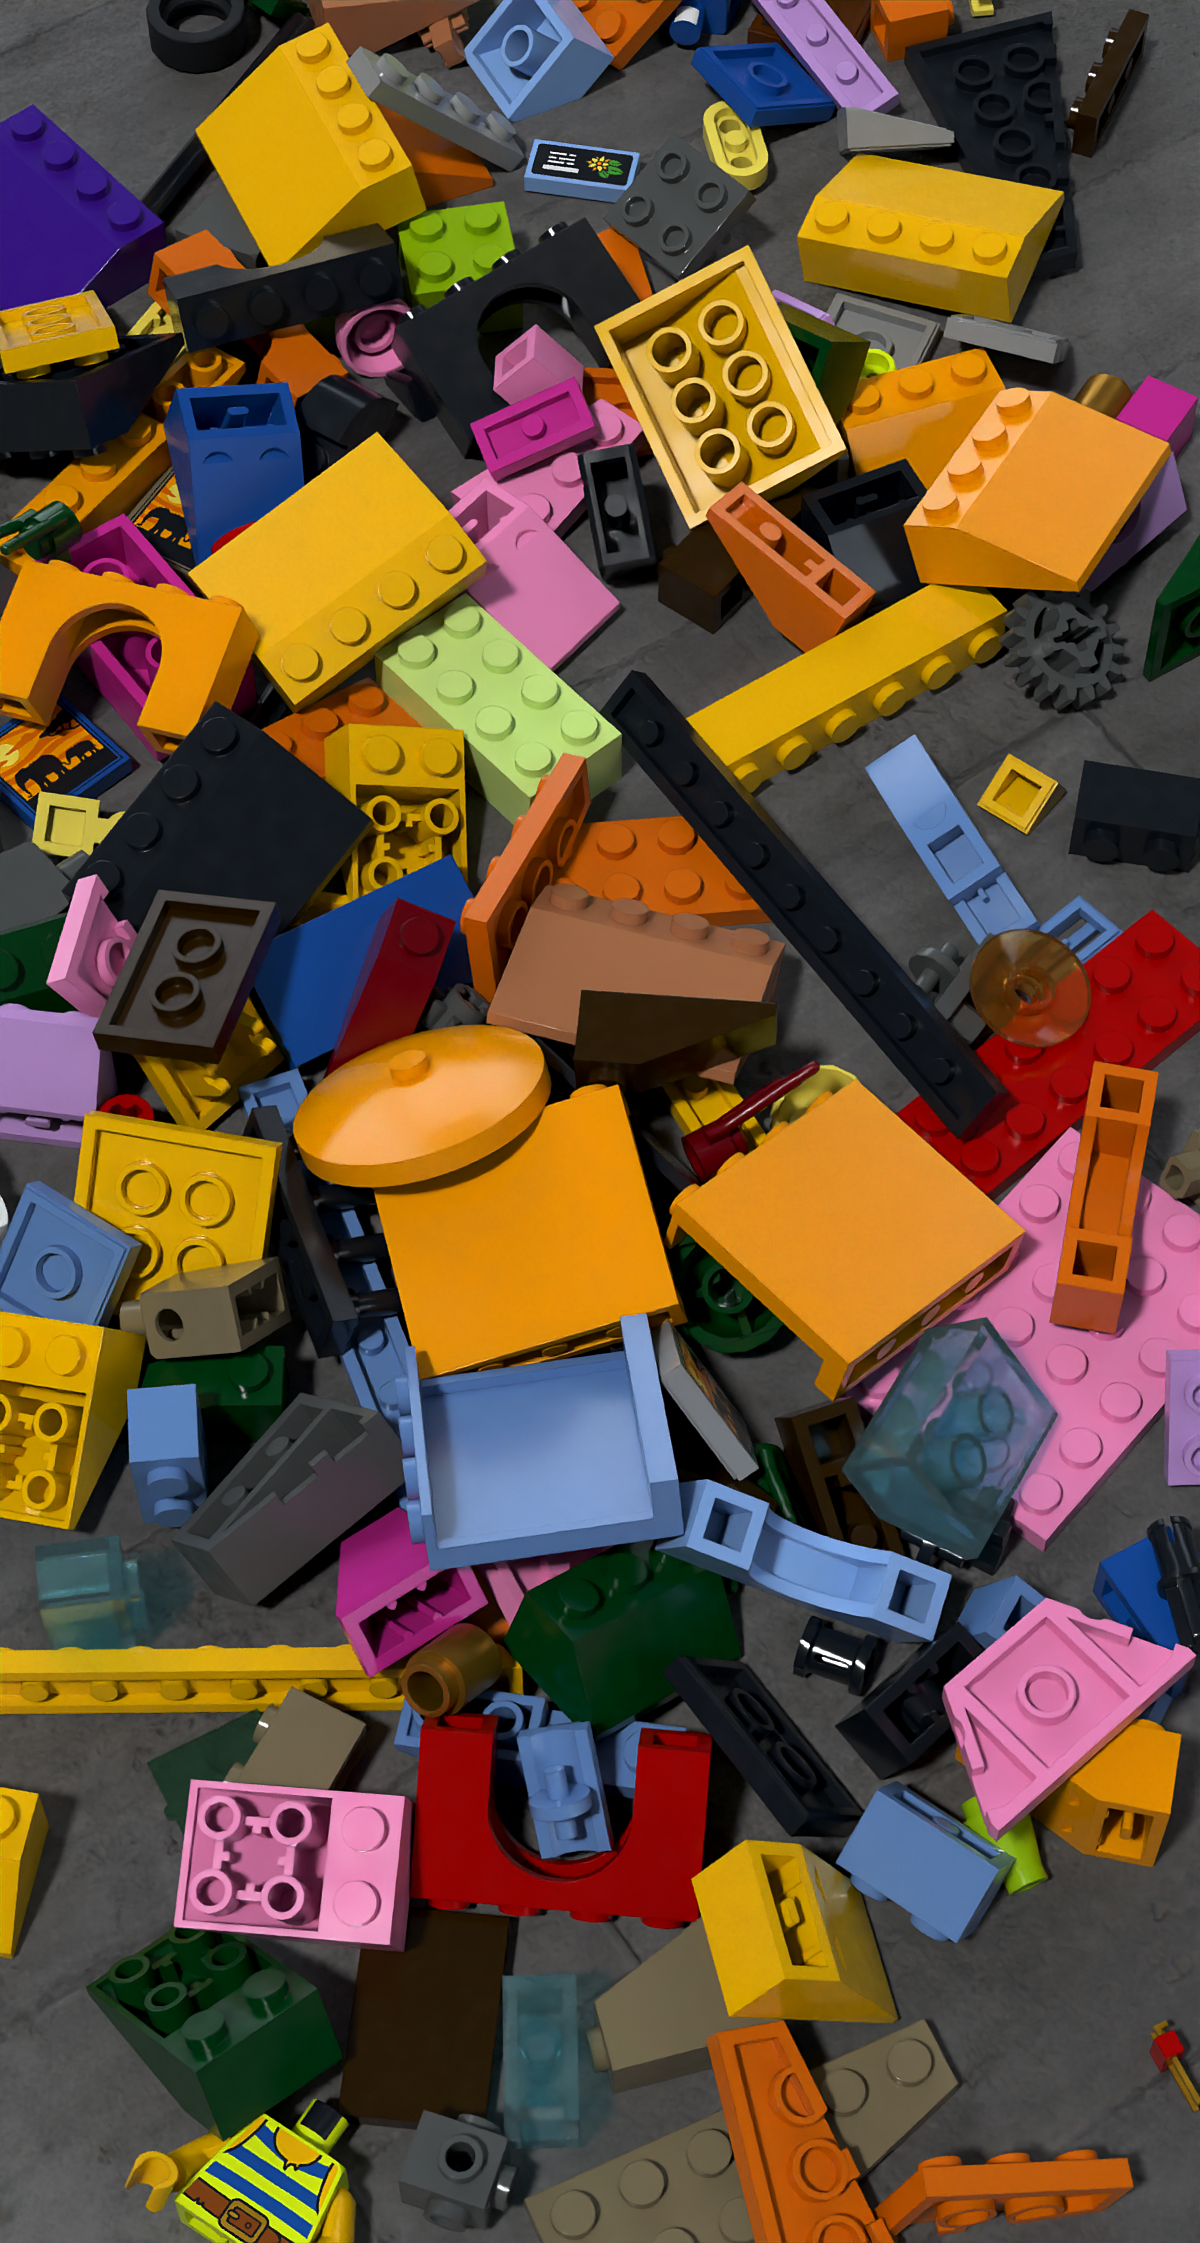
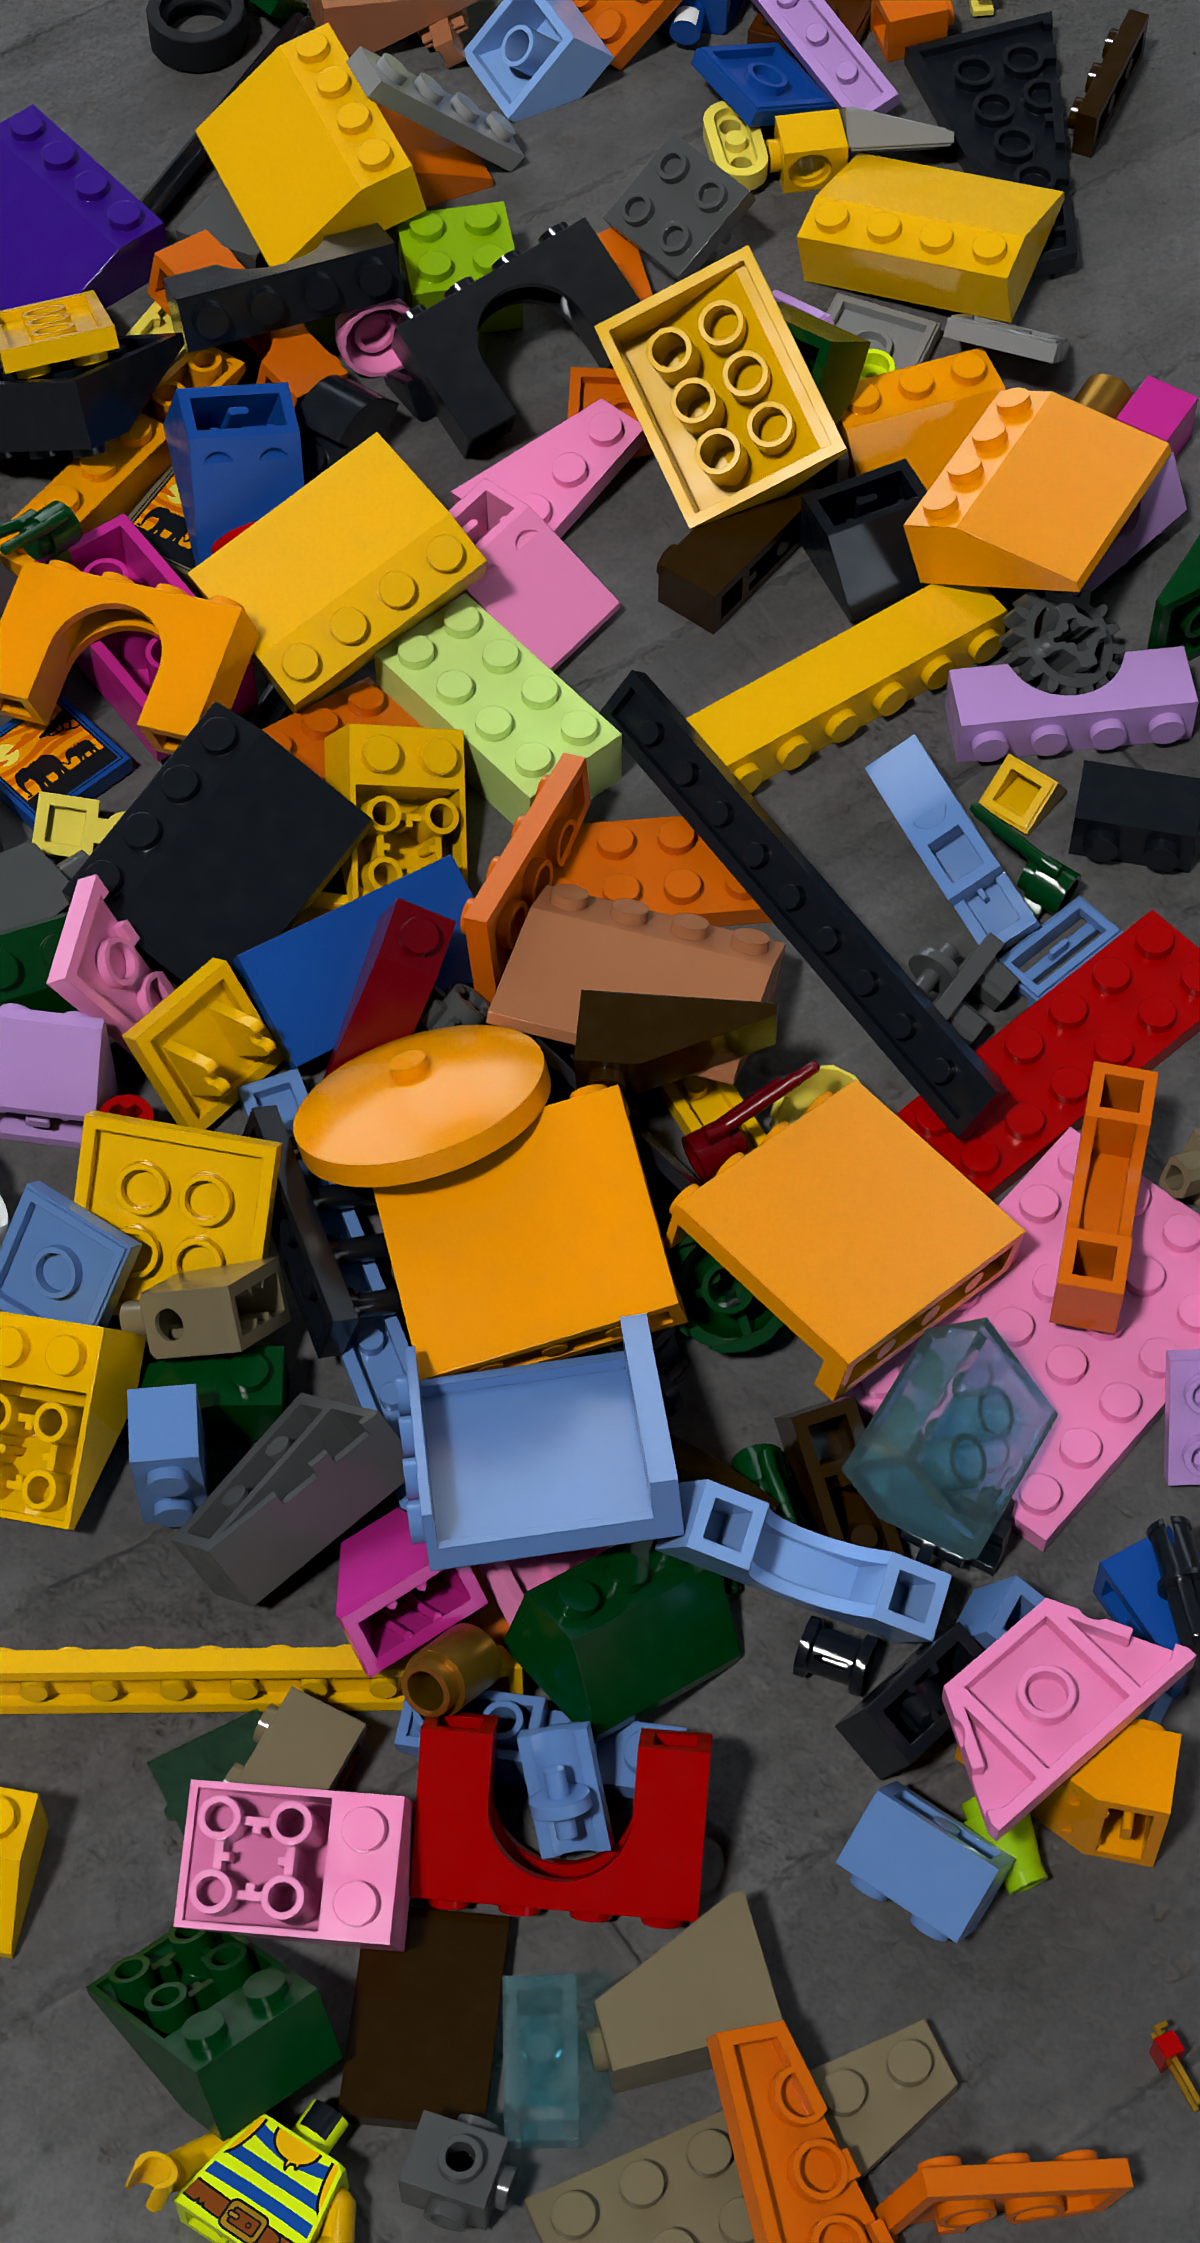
clear light blue brick [35,1535,149,1650] -> none
dark brown plate [92,890,282,1065] -> none
dark pink plate [470,376,599,481] -> none
bright pink brick [493,324,584,405] -> none
tile [524,139,640,203] -> none
black brick [577,444,658,581] -> none
light grey tile [650,1320,759,1482] -> none
black tile [662,1655,863,1837] -> none
yellow slope [691,1840,898,2024] -> none
orange slope [705,482,877,653] -> none
clear orange dish [969,929,1091,1048] -> none
none -> yellow brick [765,109,849,194]
none -> lavender arch [945,646,1198,763]
none -> dark green plant [970,802,1082,919]

